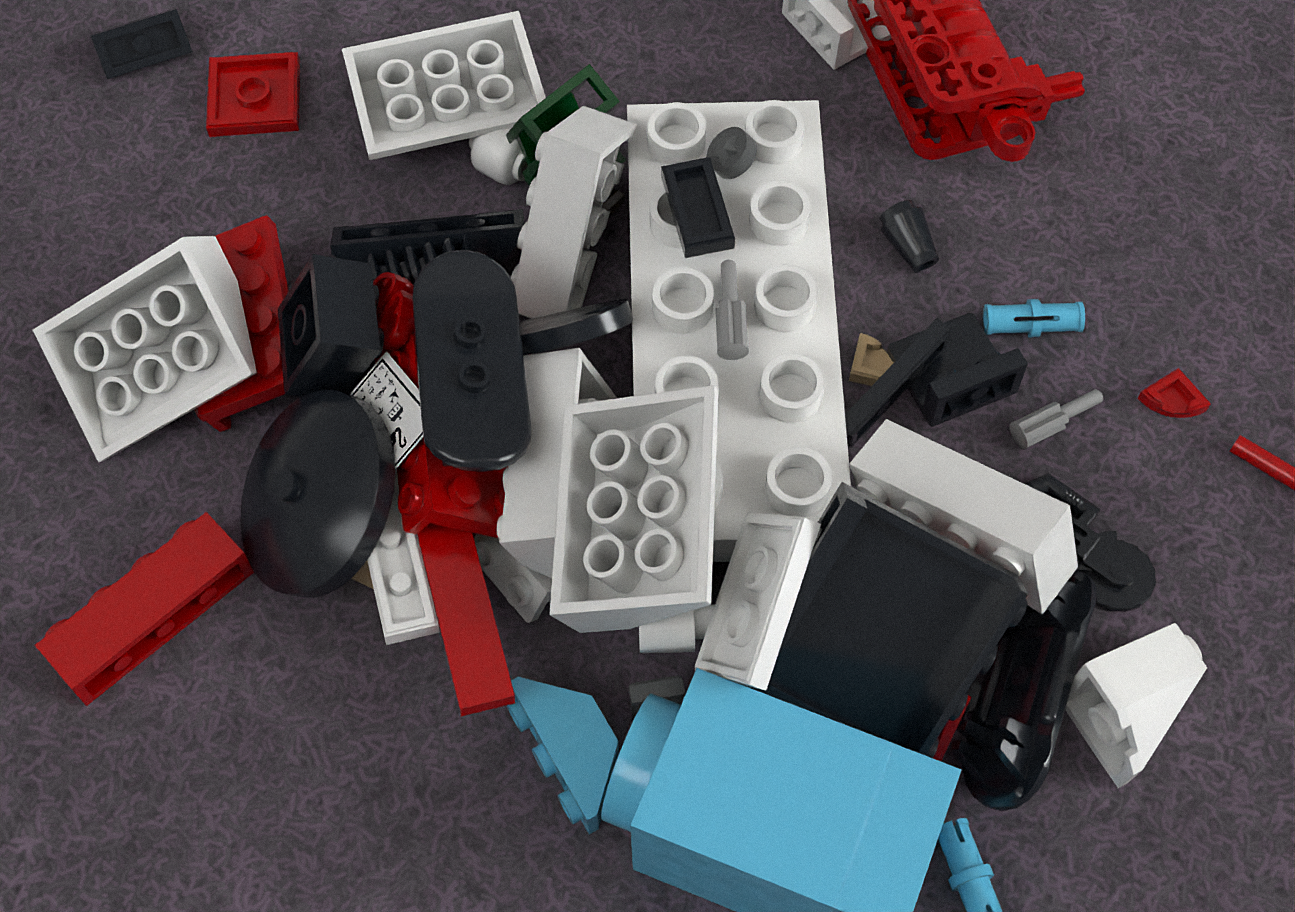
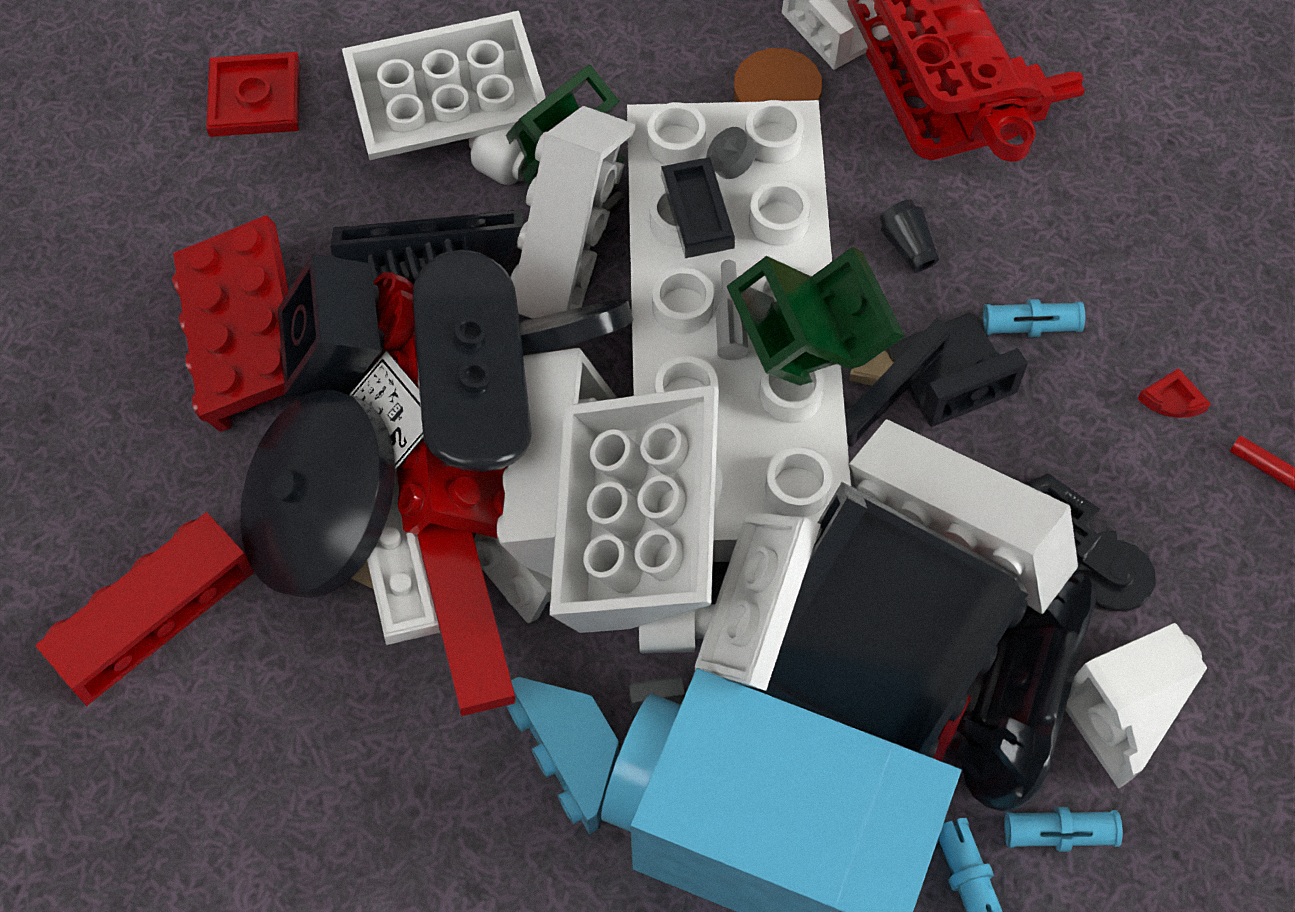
white slope [33,236,257,462] -> none
black panel [91,8,193,79] -> none
light grey axle [1009,389,1103,449] -> none
none -> dark green piece [726,247,905,386]
none -> dark orange tile [734,48,822,102]
none -> medium azure pin [1004,807,1123,852]

